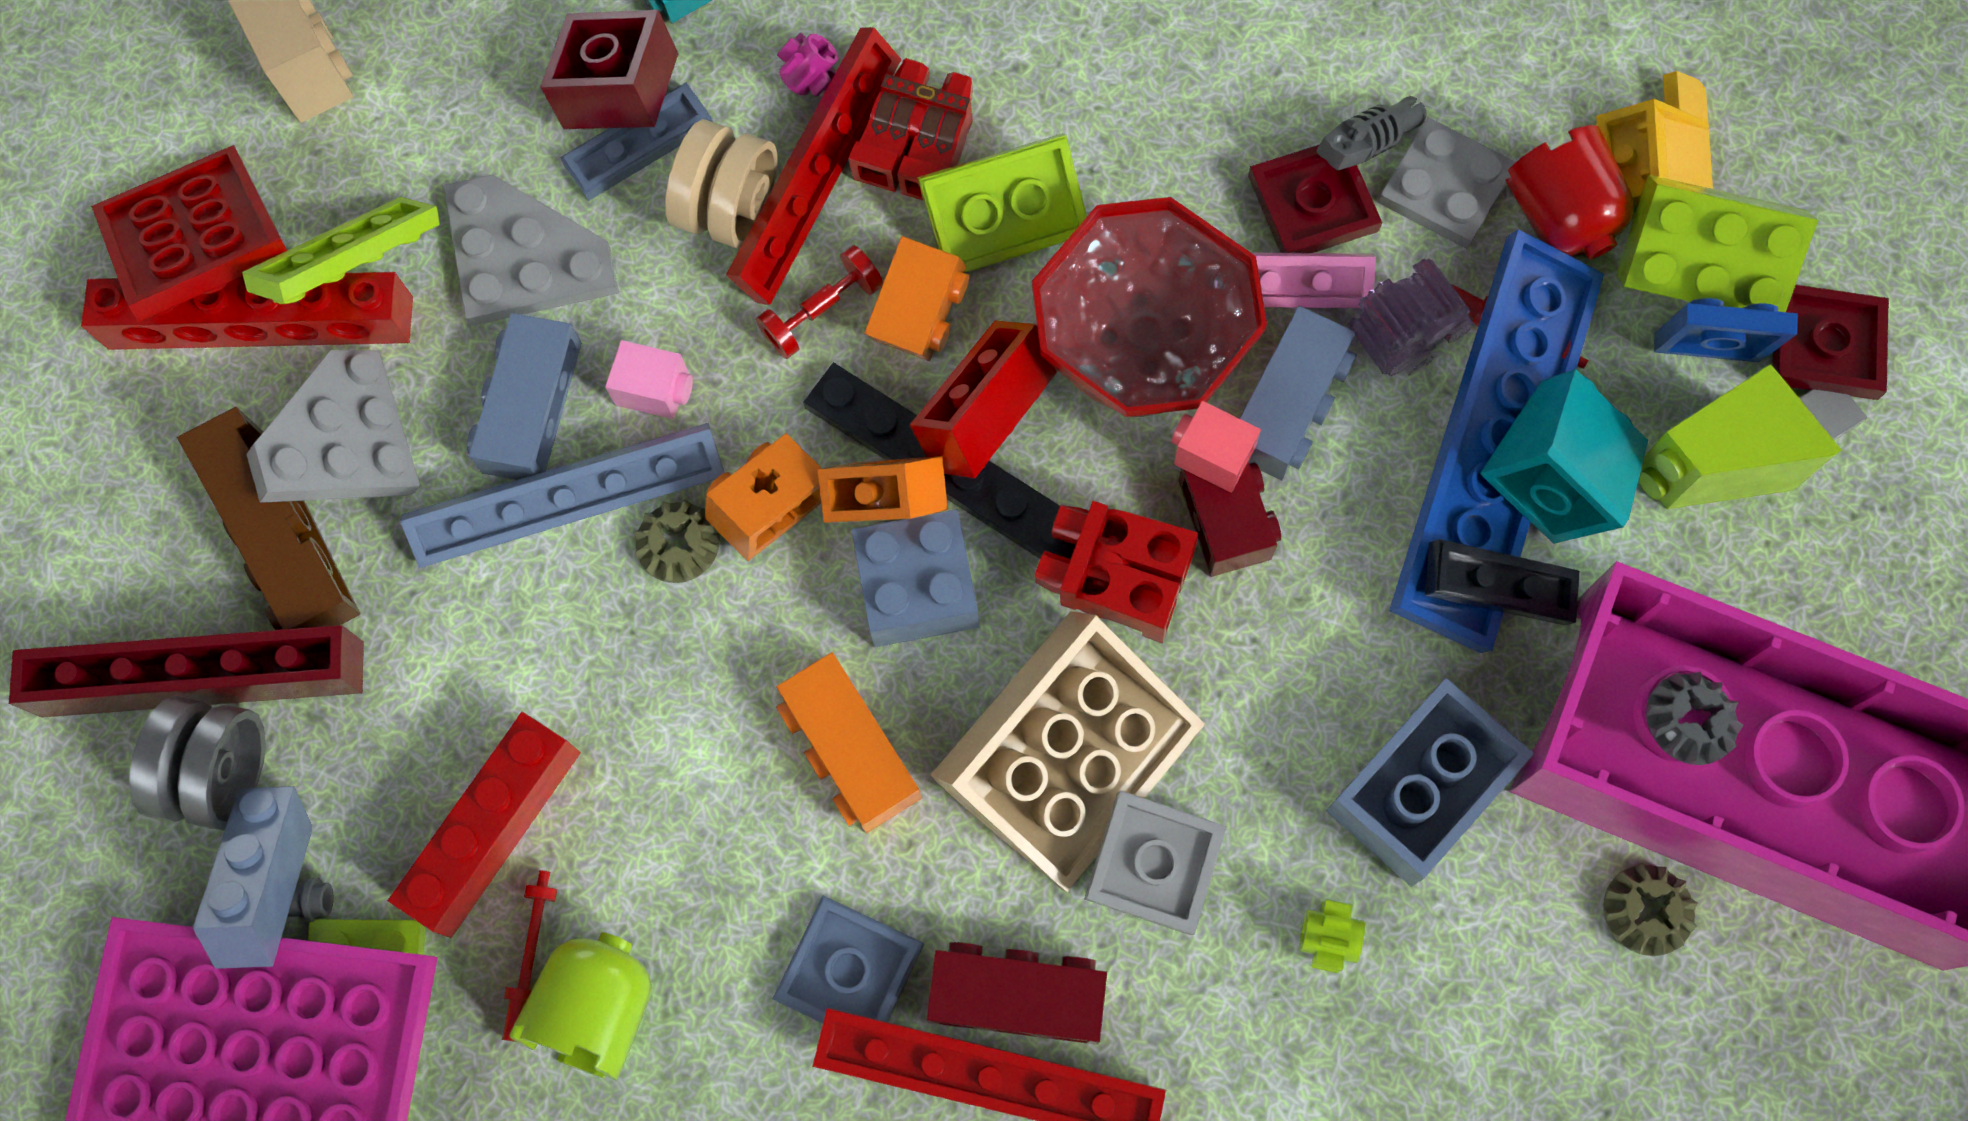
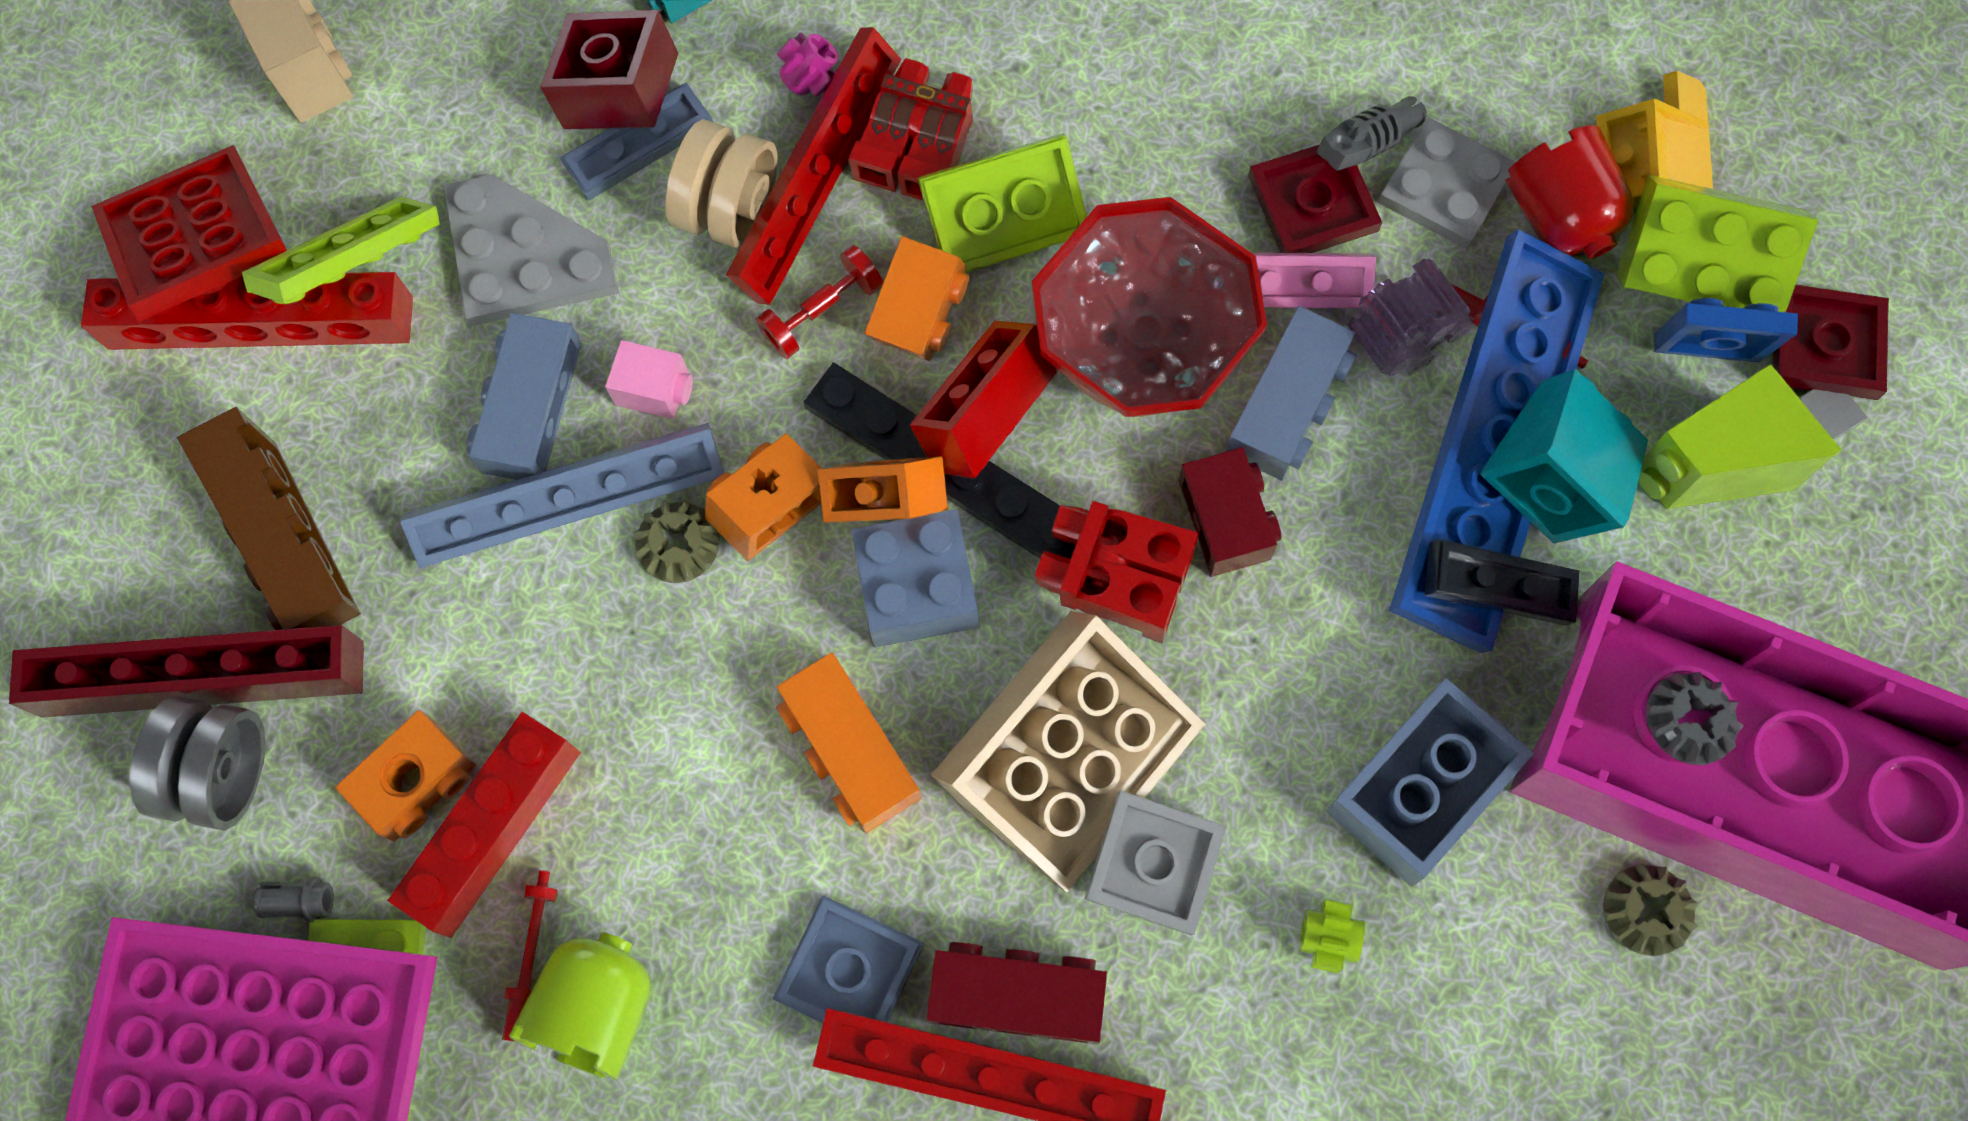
sand blue brick [193,786,312,969] -> none
light grey plate [246,350,420,502] -> none
coral brick [1171,401,1261,493] -> none
none -> orange brick [334,710,477,842]

